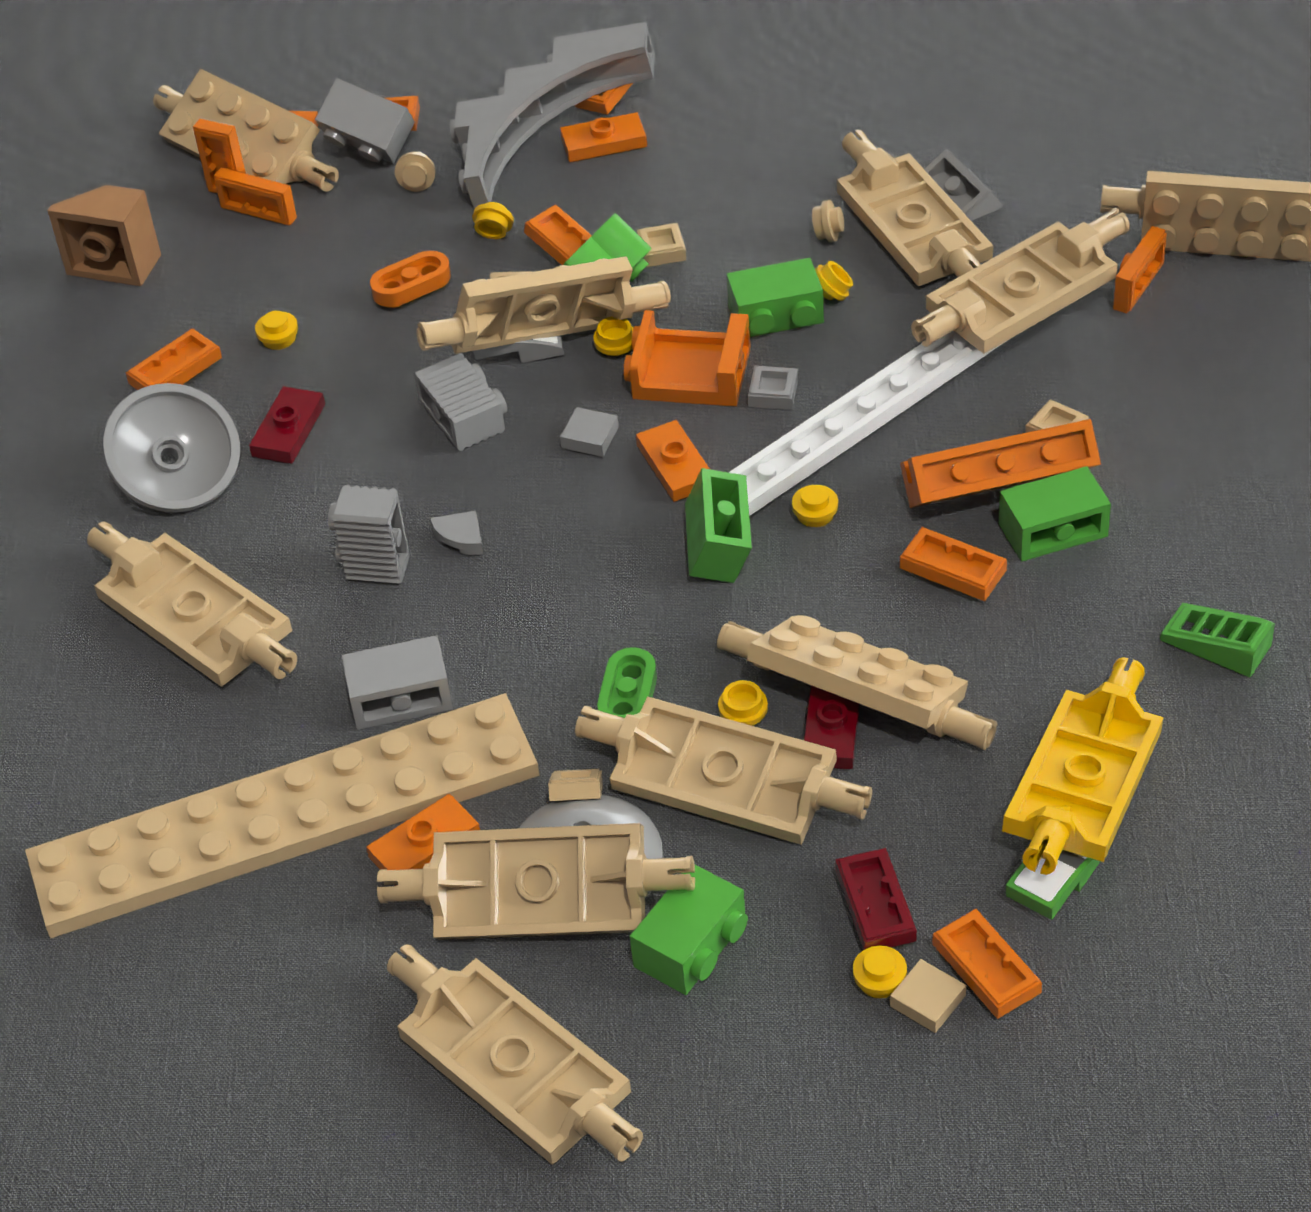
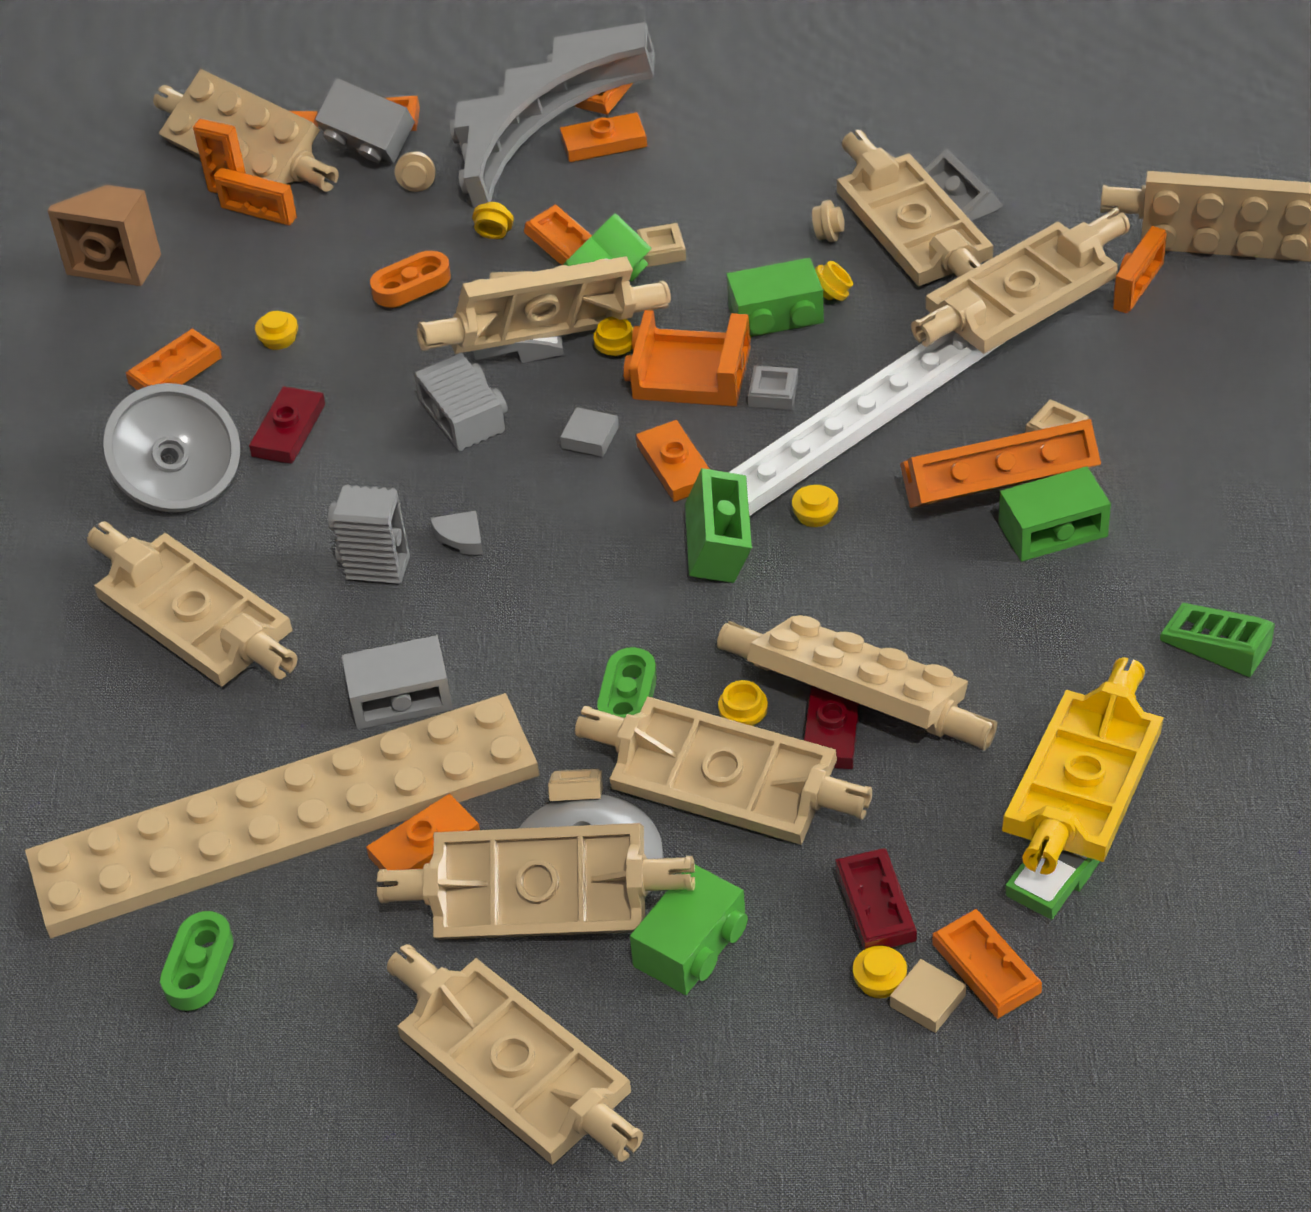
orange plate [900,527,1007,601] -> none
none -> bright green plate [160,911,234,1011]

